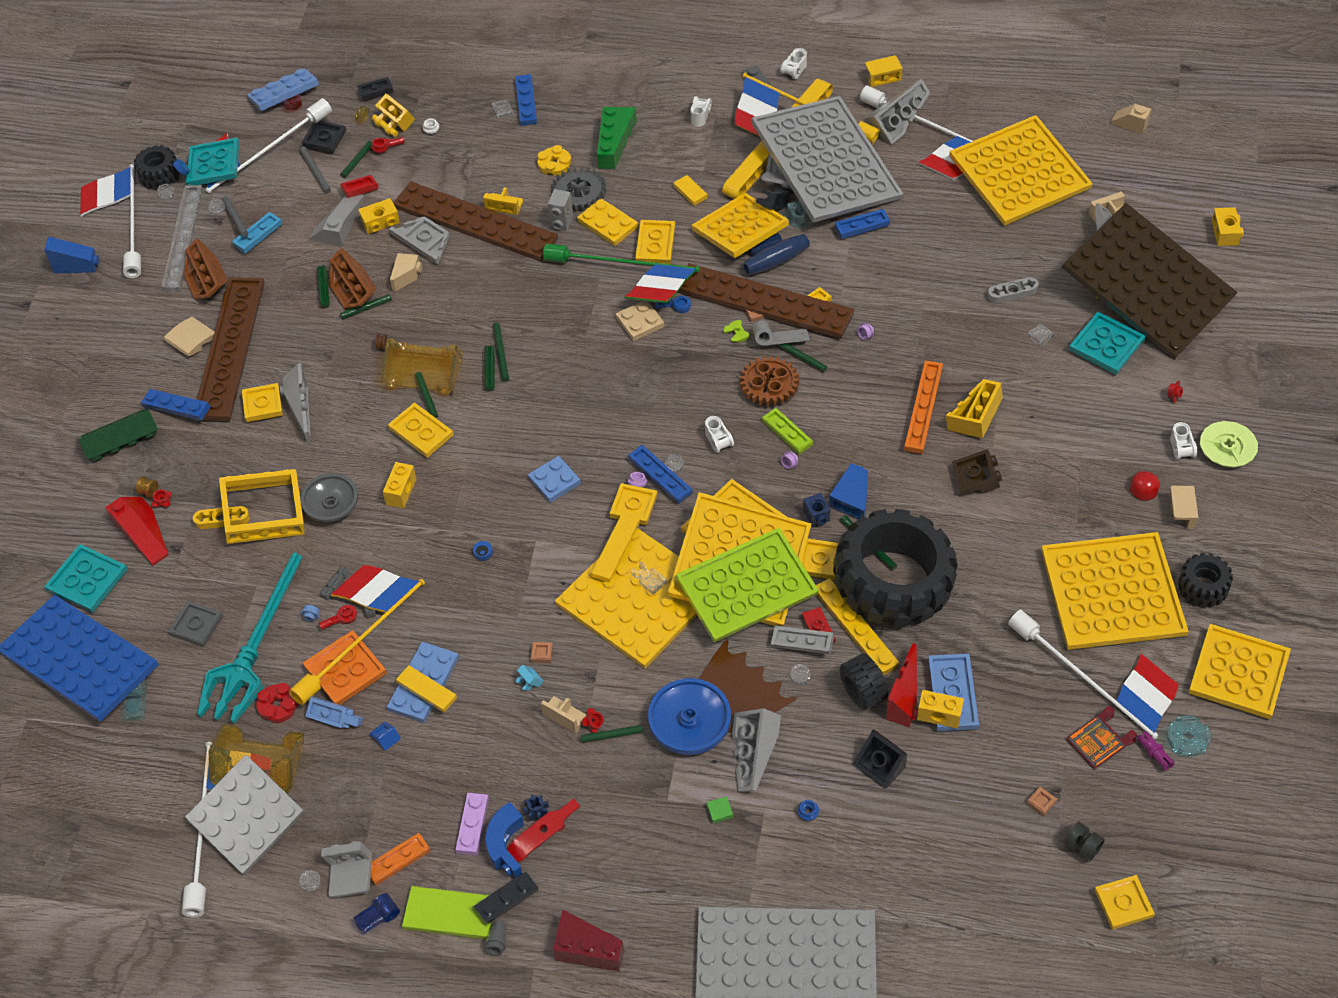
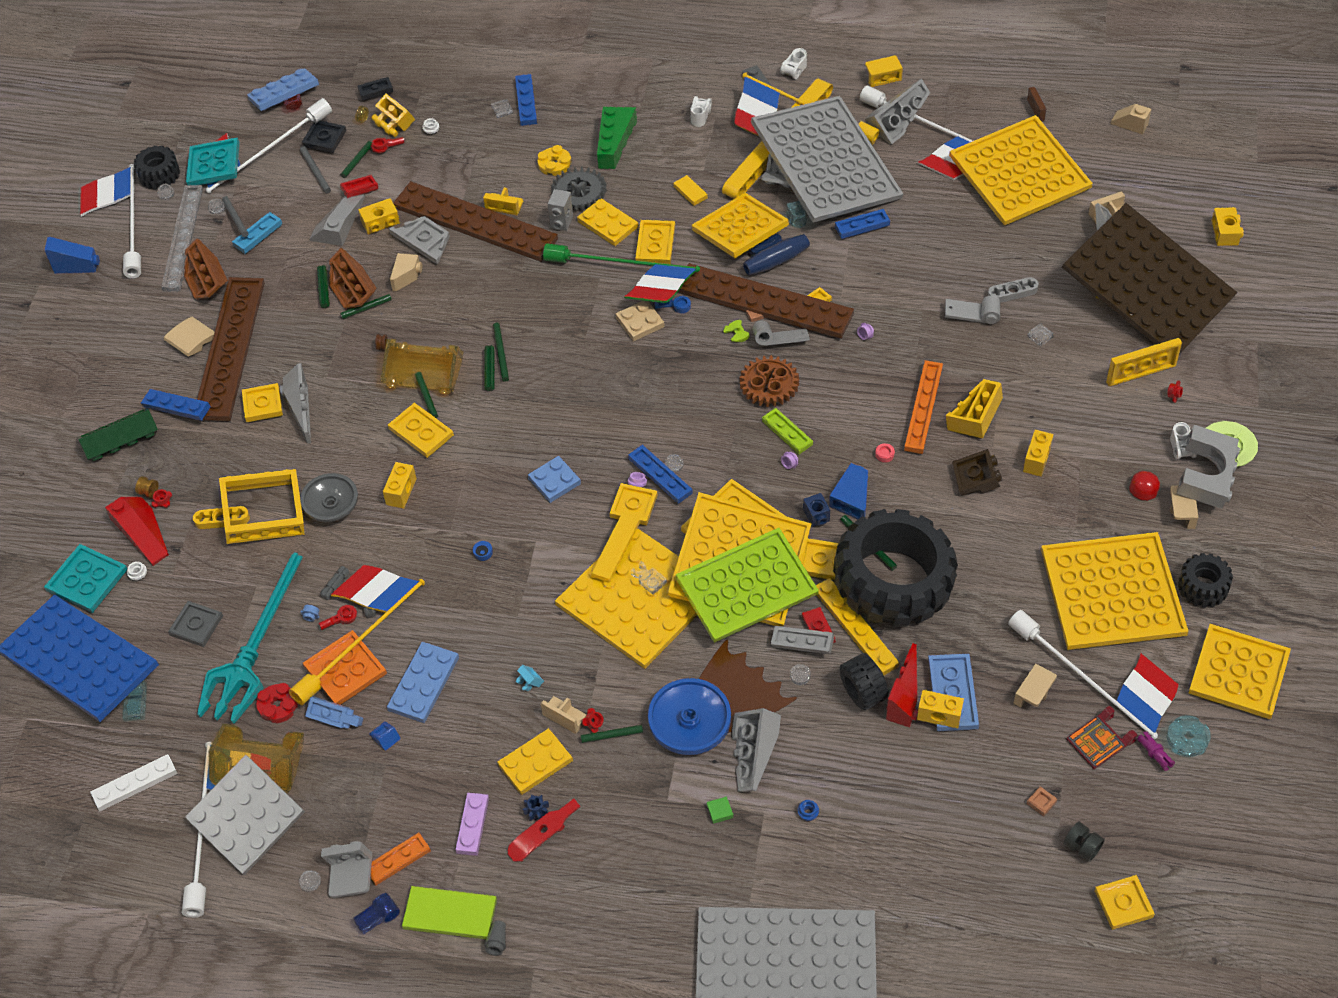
blue tile [173,159,190,175] -> none
yellow tile [396,665,457,713] -> none
black plate [472,871,539,926] -> none
blue arch [486,802,525,879] -> none
nougat tile [531,642,553,663] -> none
dark red wedge [553,909,624,972] -> none
white piece [705,416,734,453] -> none
black hinge [756,188,792,210] -> none
dark green bar [779,343,827,372] -> none
black slope [853,729,907,788] -> none
teal plate [1069,312,1145,375] -> none
none -> white plate [91,754,178,811]
none -> white plate [127,562,147,580]
none -> yellow plate [497,728,573,795]
none -> coral tile [875,443,895,463]
none -> light grey door [945,296,1000,324]
none -> tan panel [1014,664,1057,708]
none -> yellow brick [1023,430,1054,477]
none -> reddish brown tile [1027,87,1046,122]
none -> yellow tile [1106,338,1182,386]
none -> light grey arch [1176,425,1240,509]

